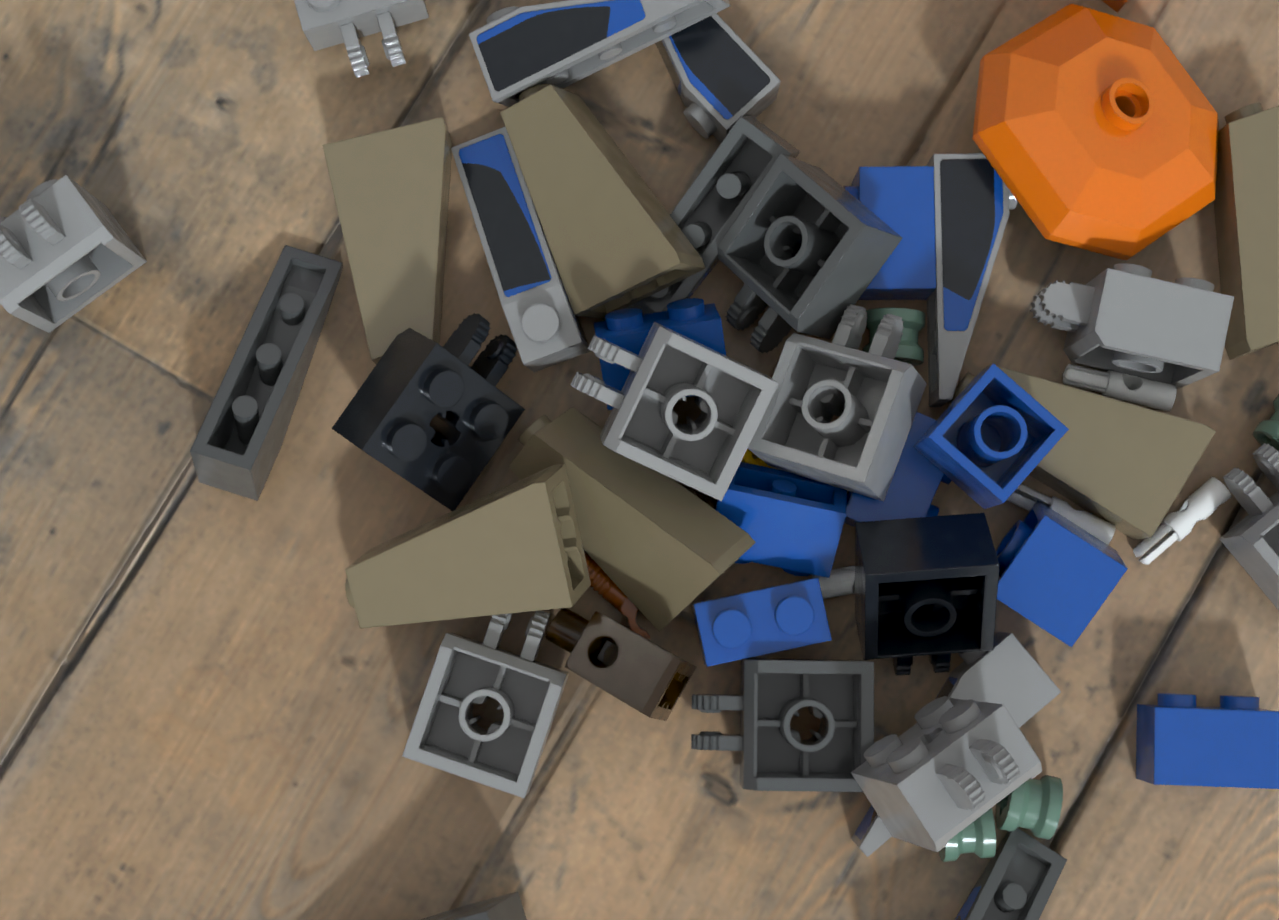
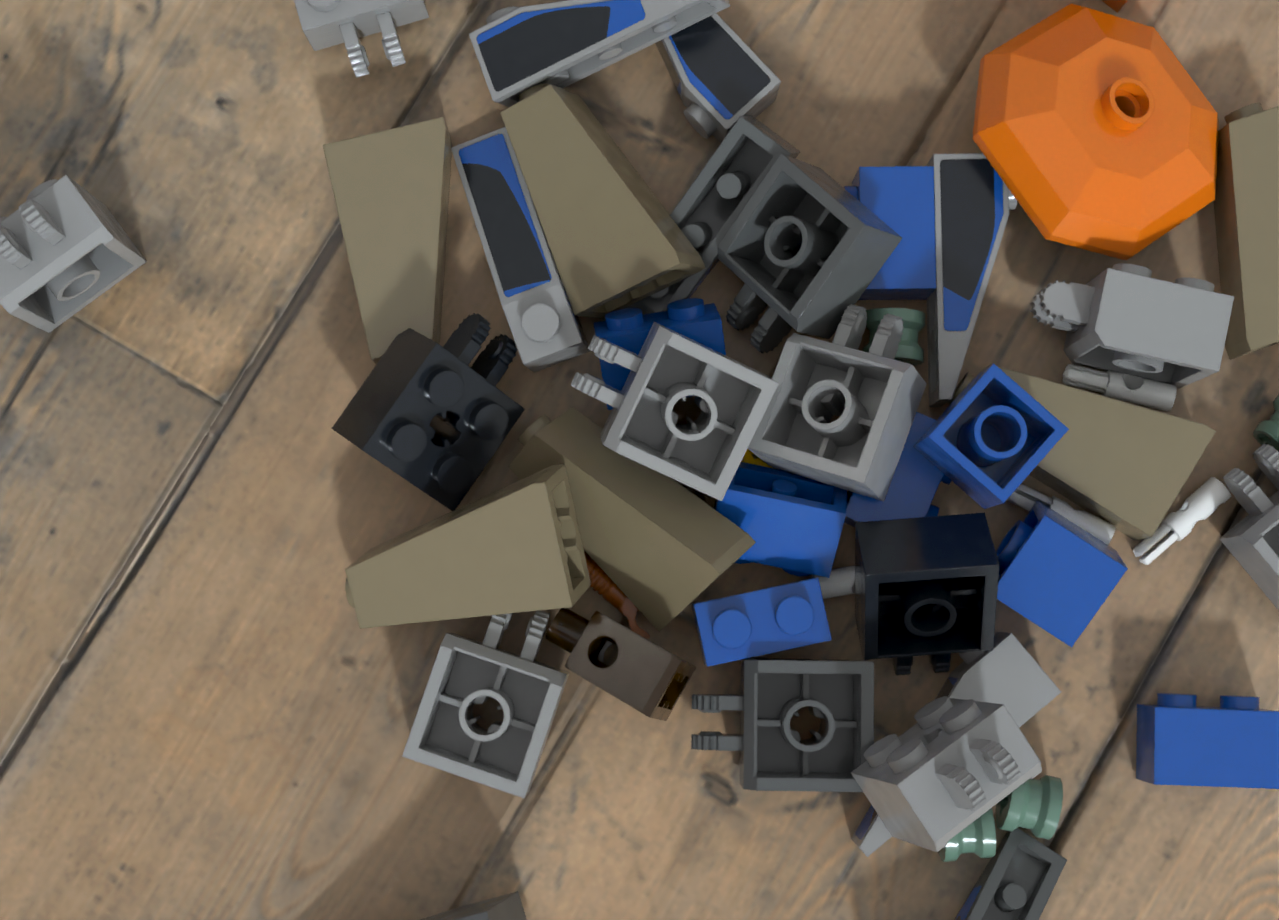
dark grey slope [190,245,343,501] -> none

